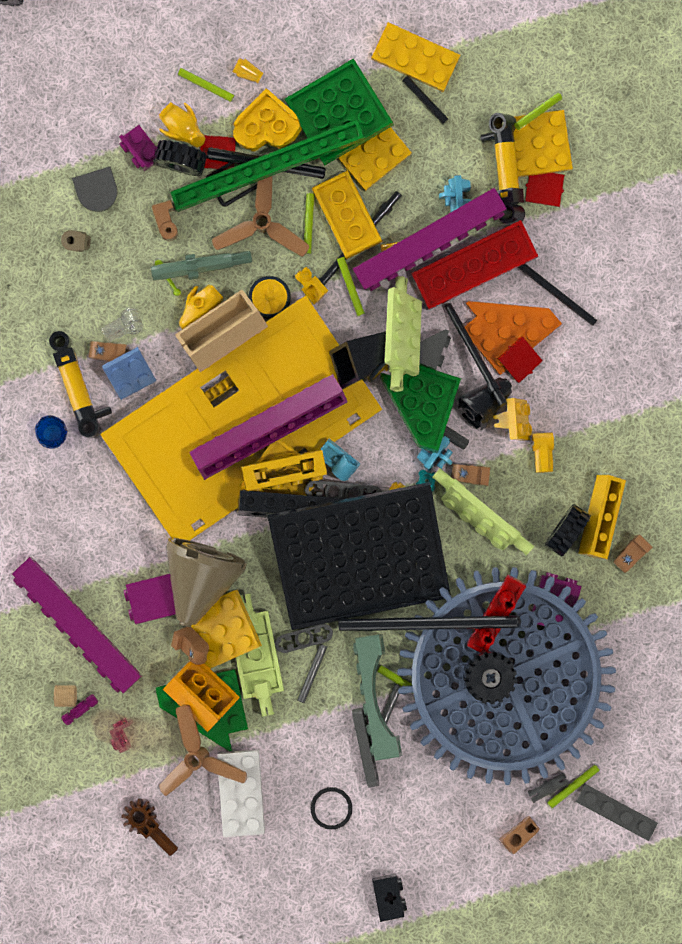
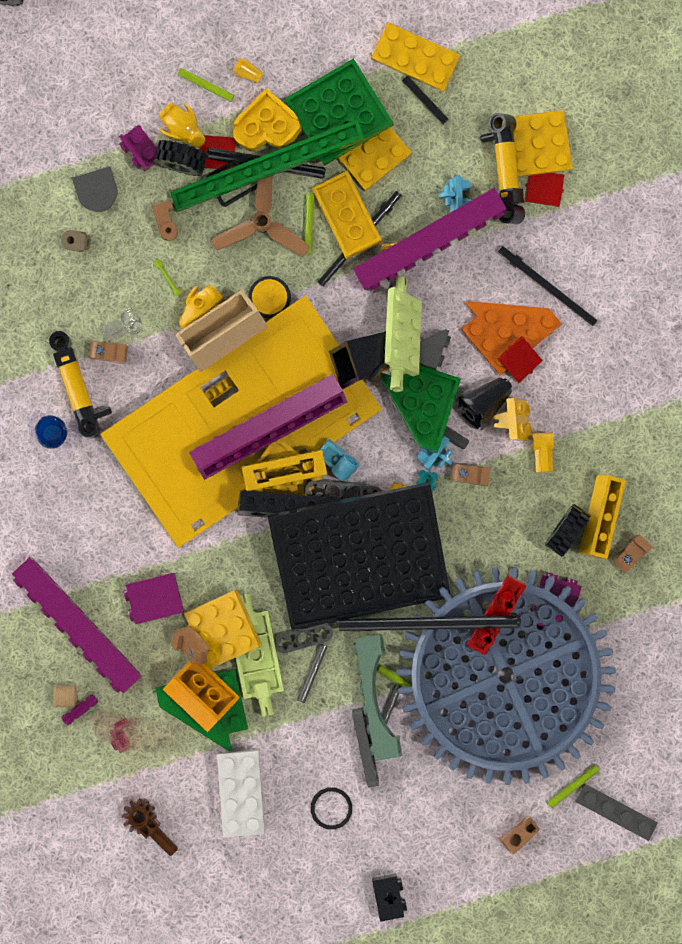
medium blue plate [102,347,156,400] -> none
sand green piece [151,251,252,281] -> none
medium nougat piece [159,705,247,796] -> none
dark tan cone [166,538,247,627] -> none
yellow plate [295,267,328,305] -> none
lime bar [337,257,365,316] -> none
red plate [412,220,539,310] -> none
yellowish green plate [432,468,534,555] -> none
black bar [444,303,507,407] -> none
black bush [463,650,517,704] -> none
lime bar [514,93,562,130] -> none
dark grey pin [527,773,570,803] -> none

